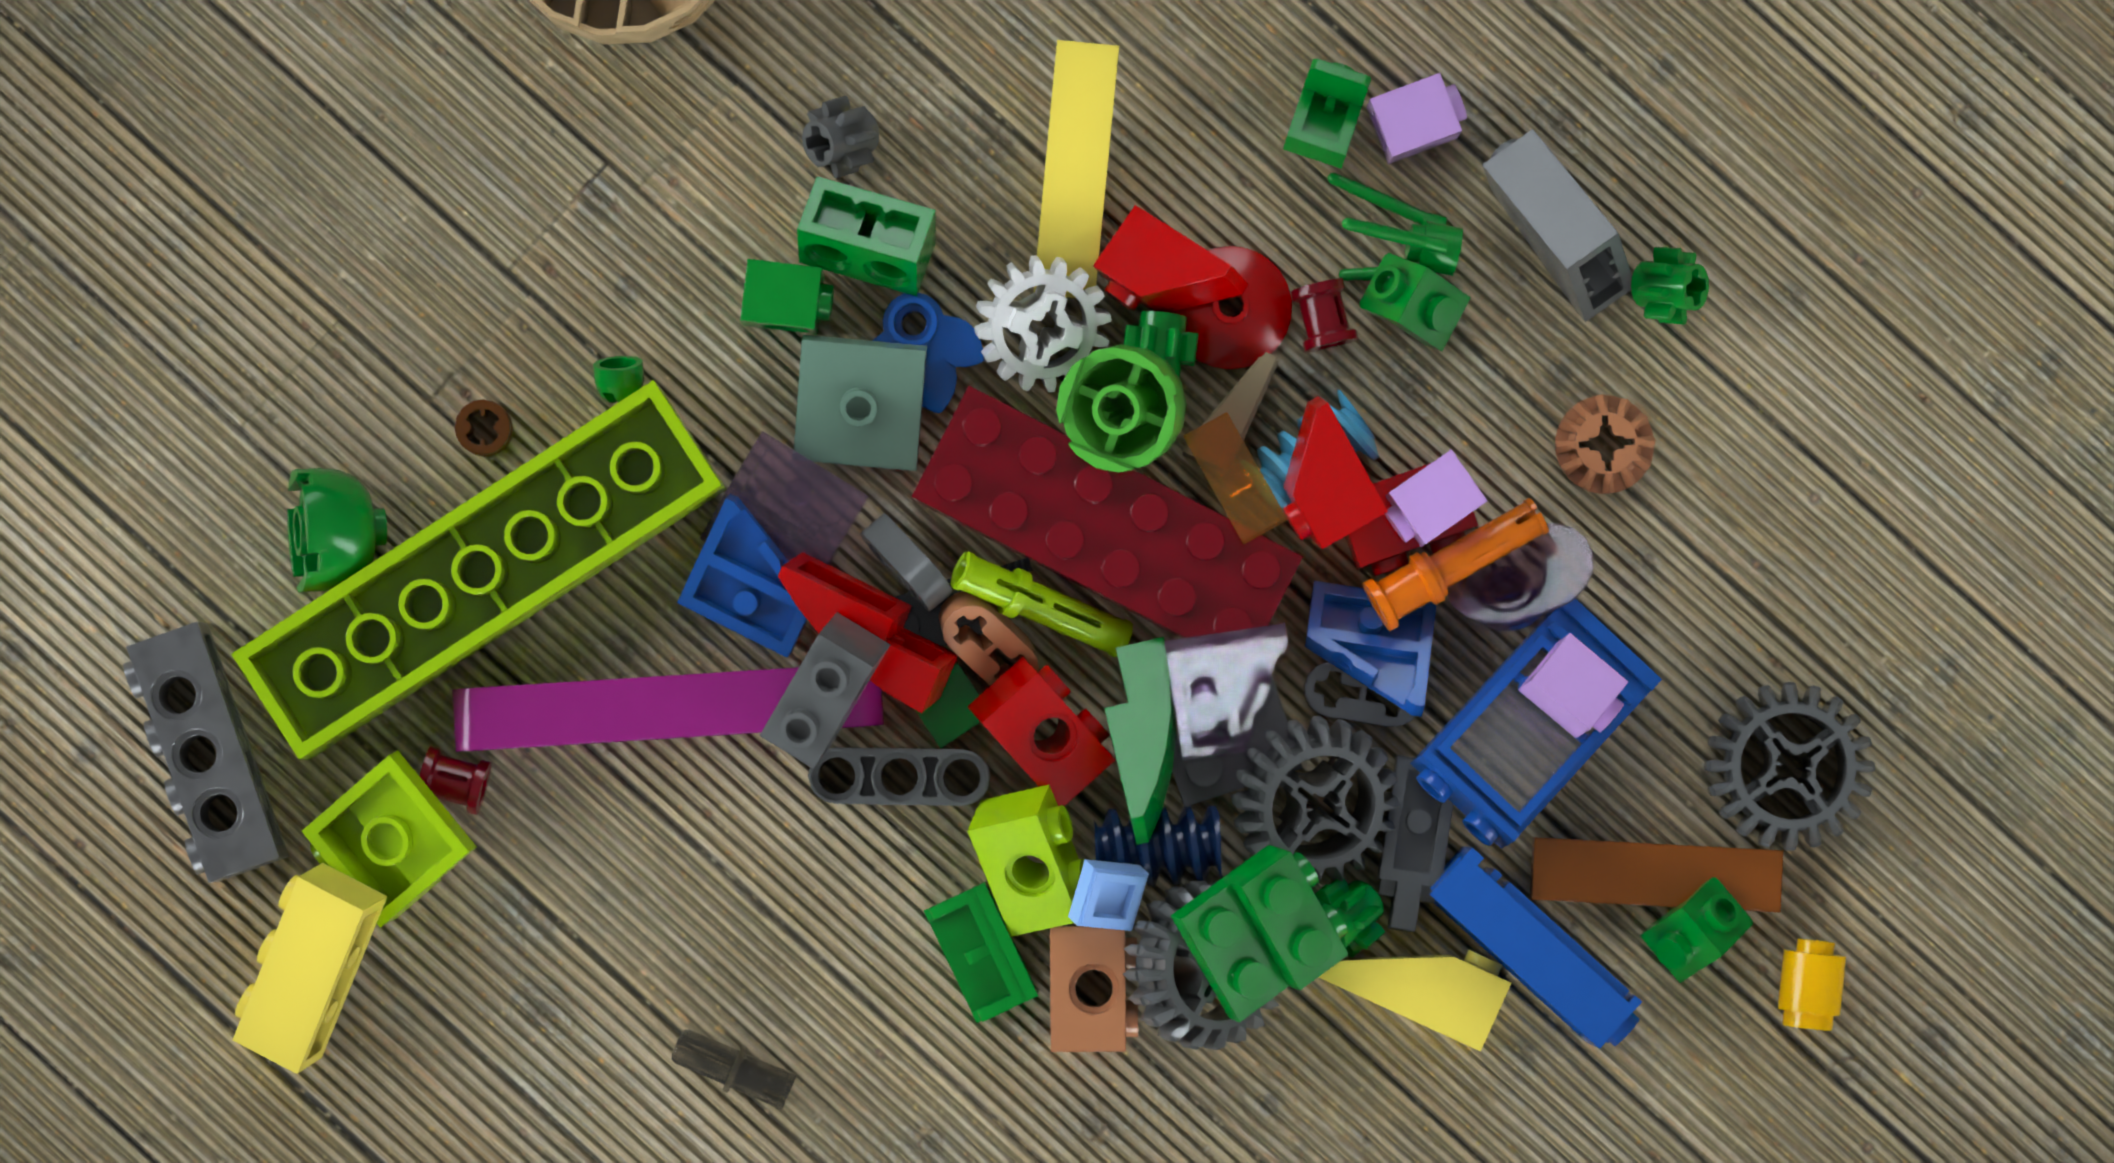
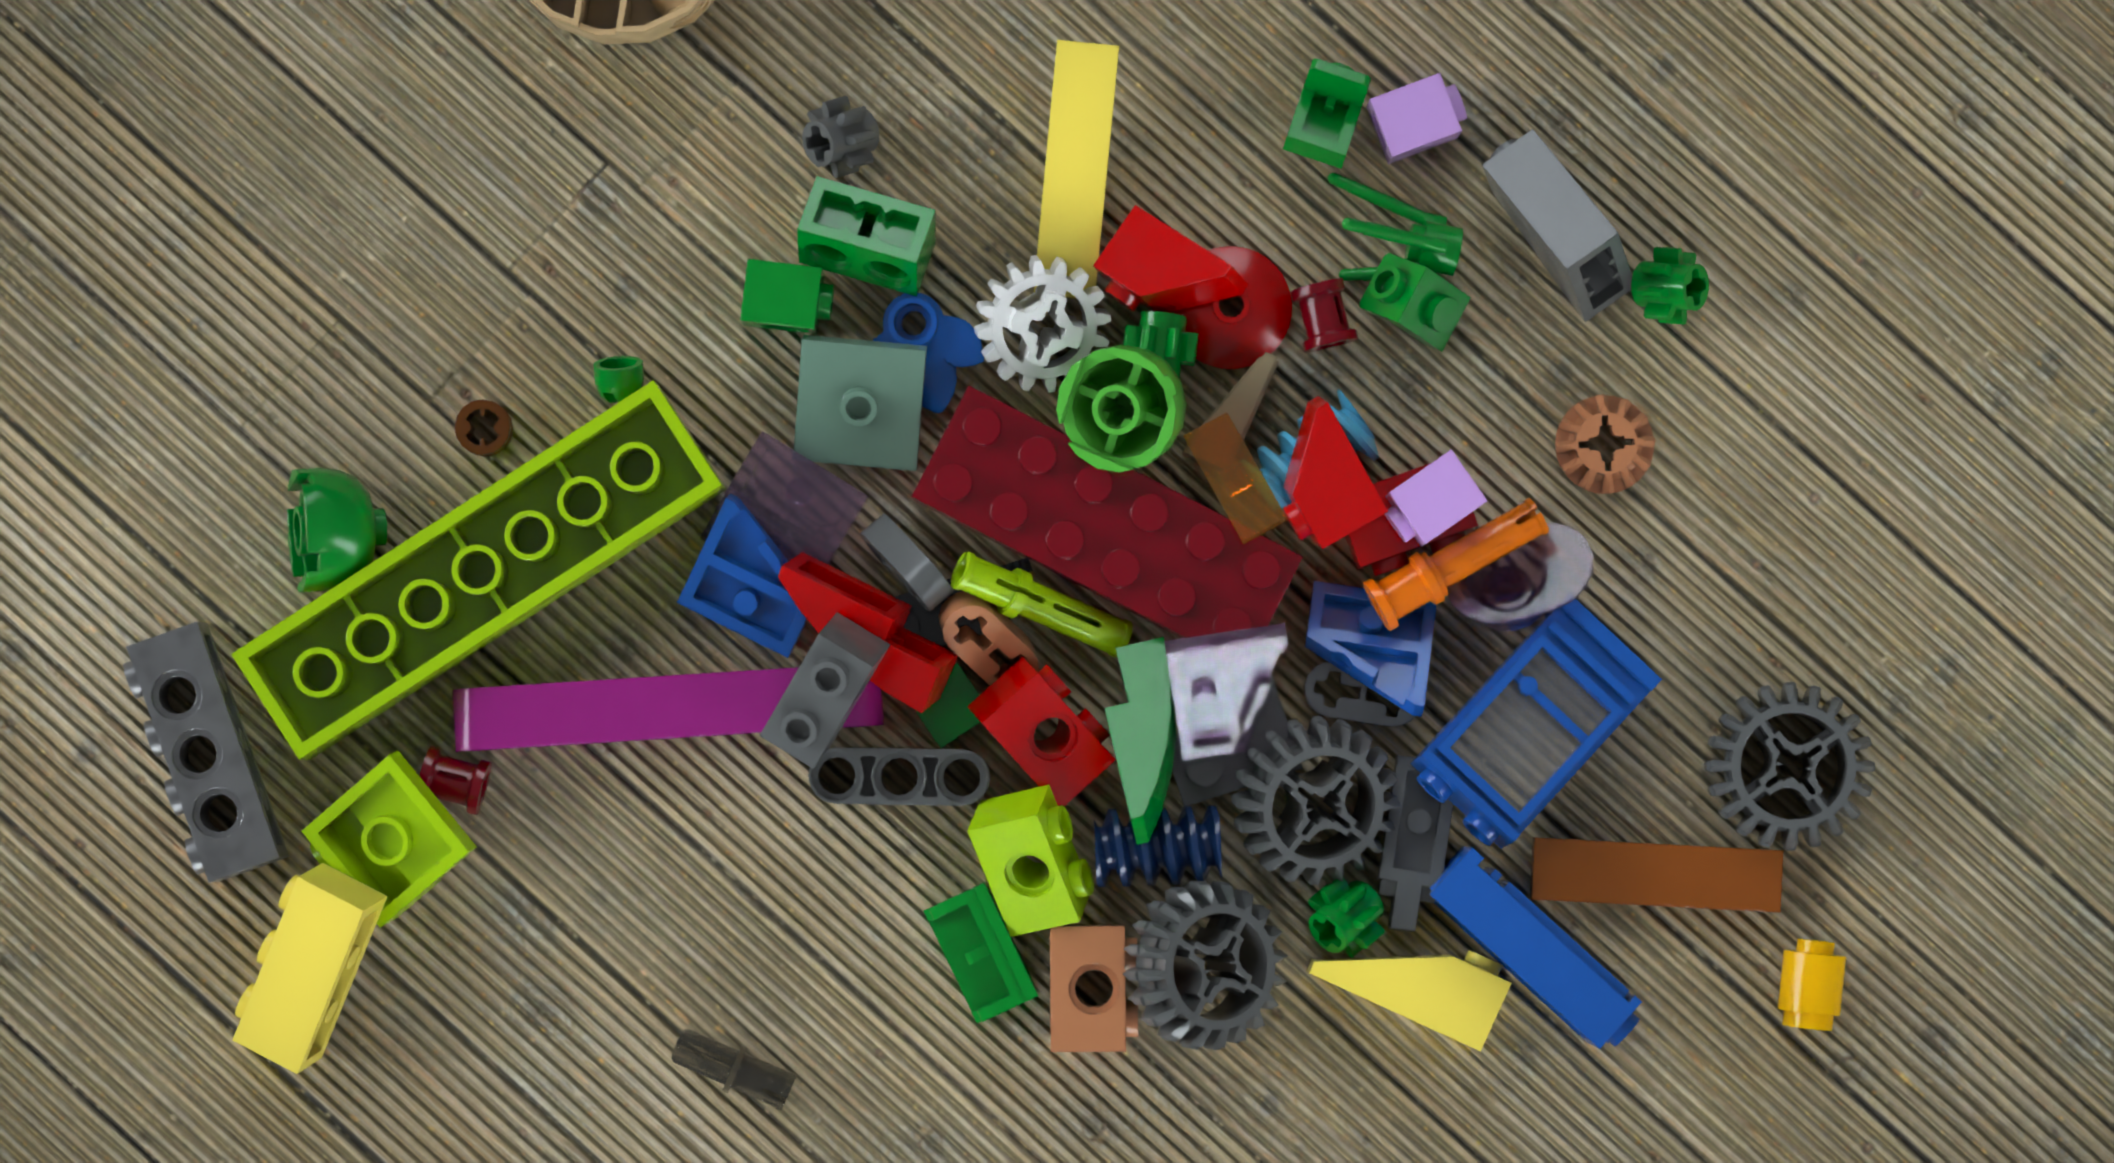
light blue tile [1068,859,1149,931] -> none
green plate [1171,845,1349,1022] -> none
lavender brick [1518,633,1628,738] -> none
green bracket [1640,877,1753,983] -> none

